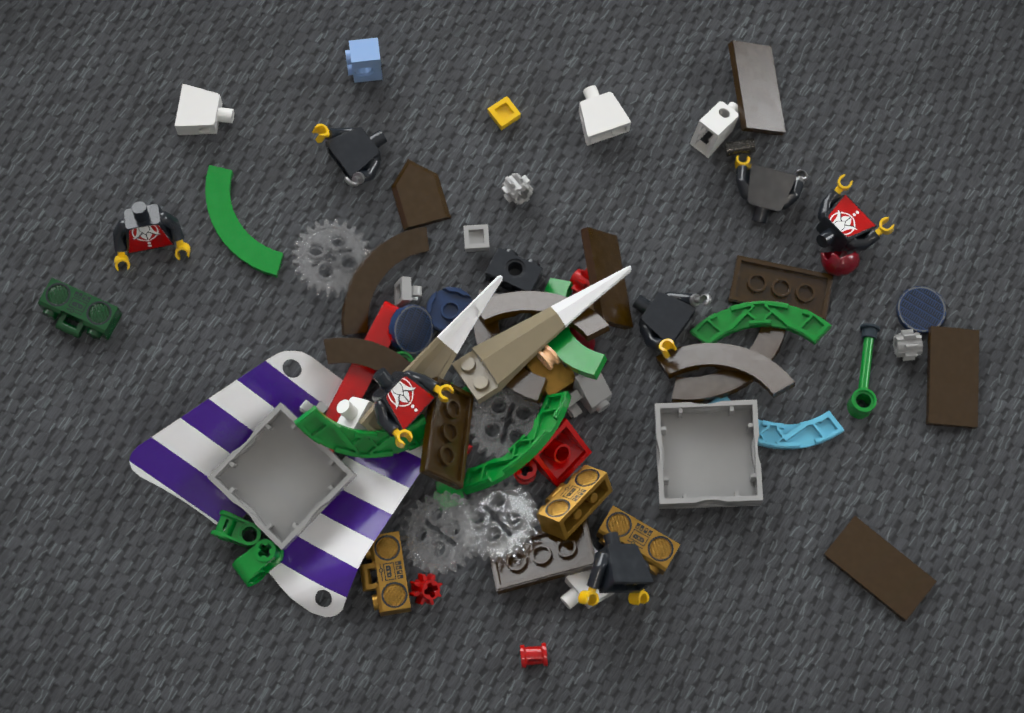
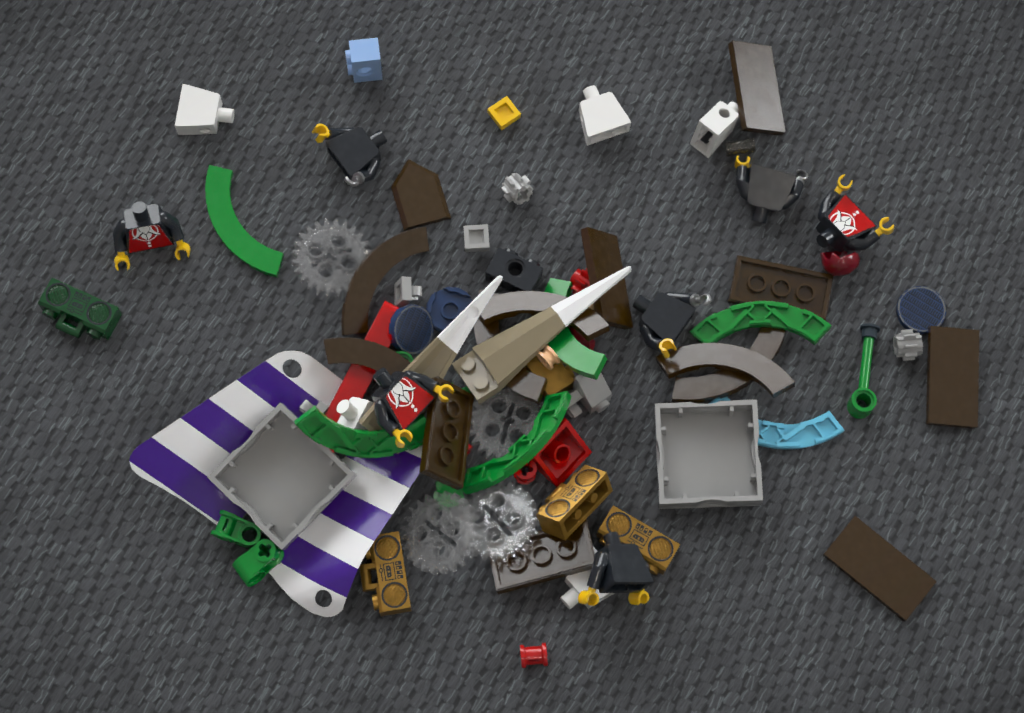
red gear [409,573,442,605] -> none

